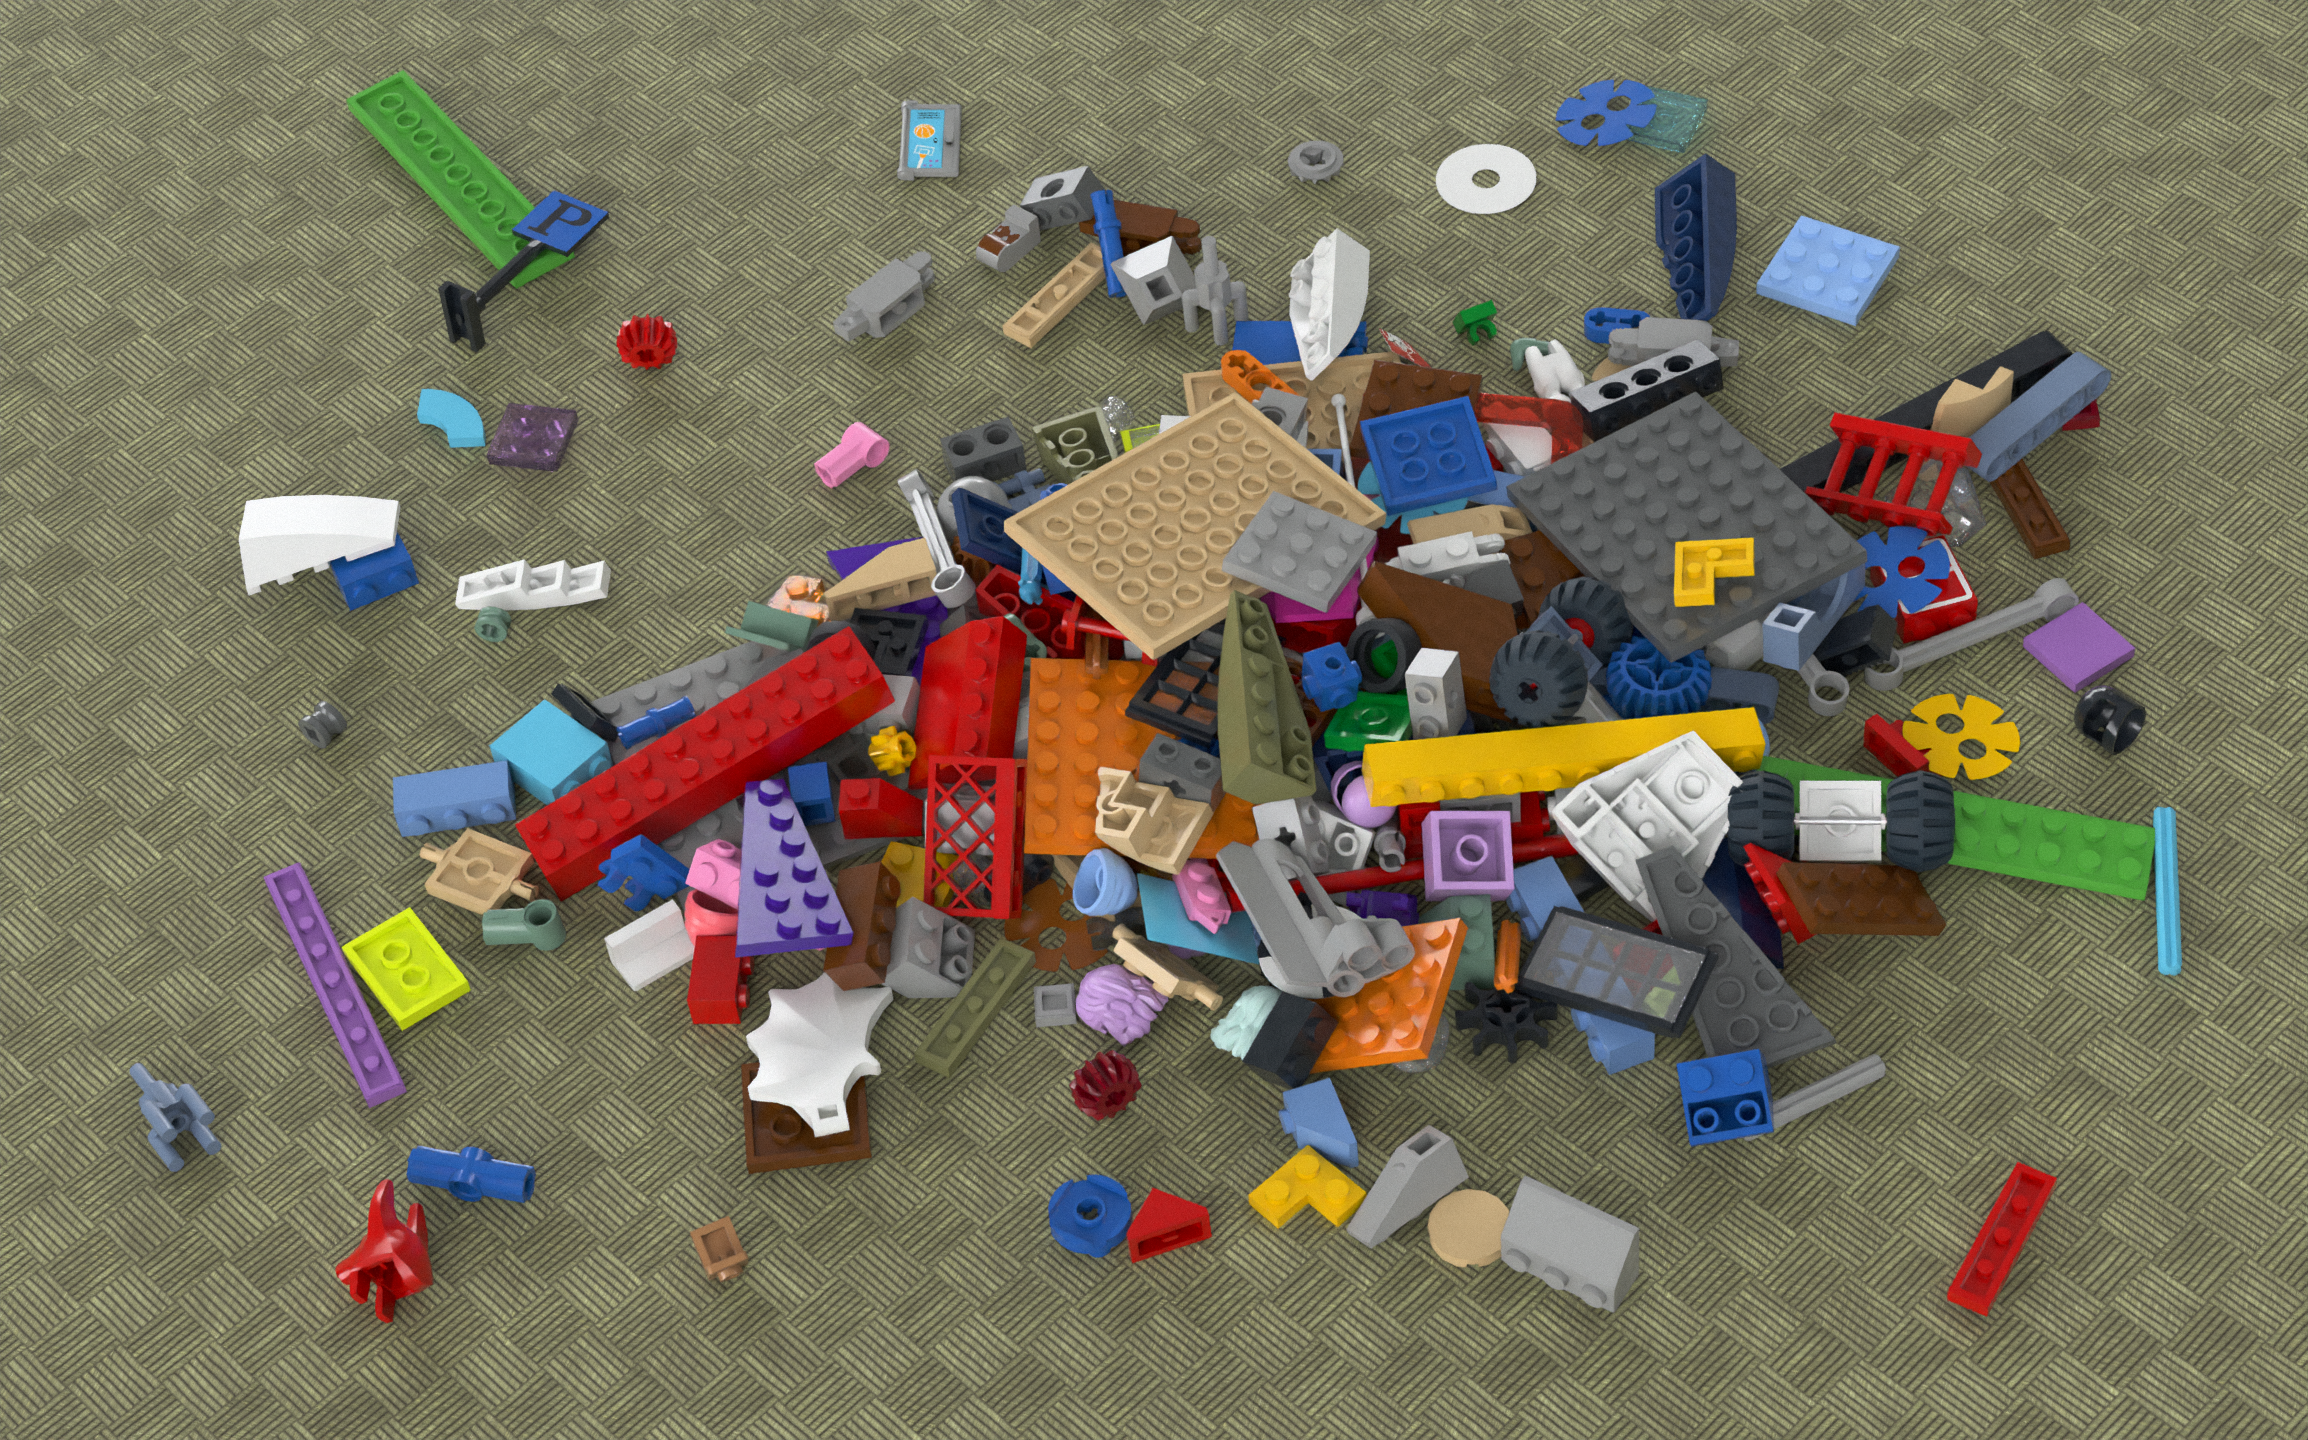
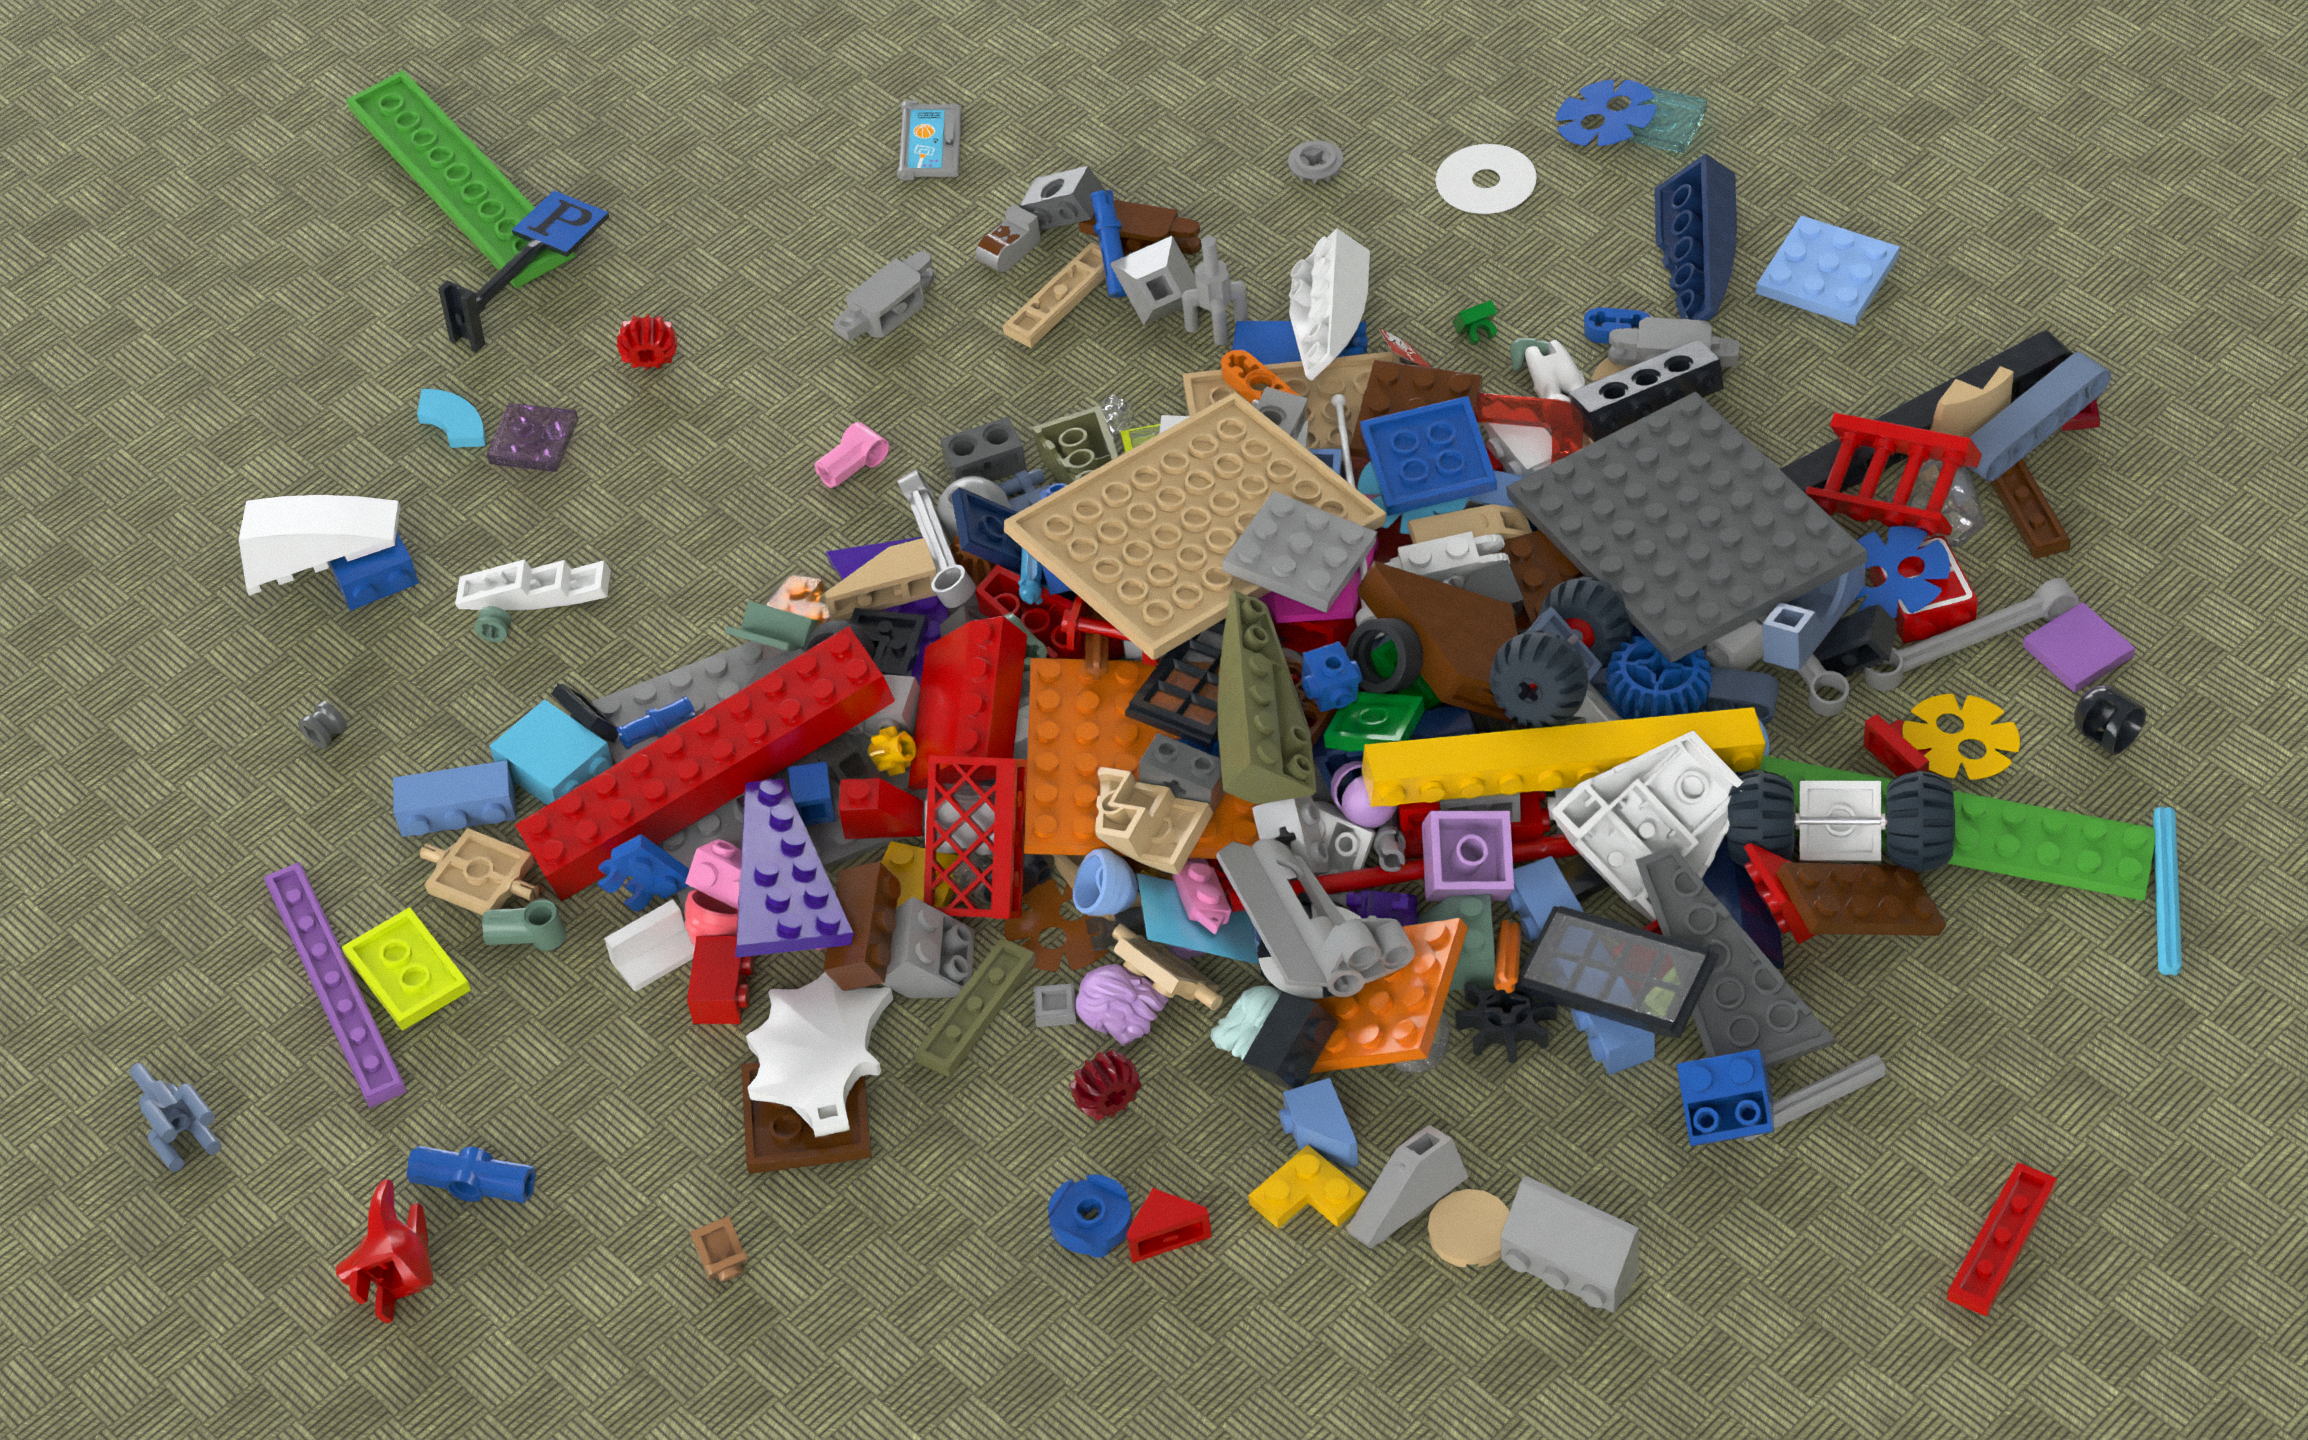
light grey brick [1405,648,1467,740] -> none
yellow plate [1674,538,1755,607] -> none

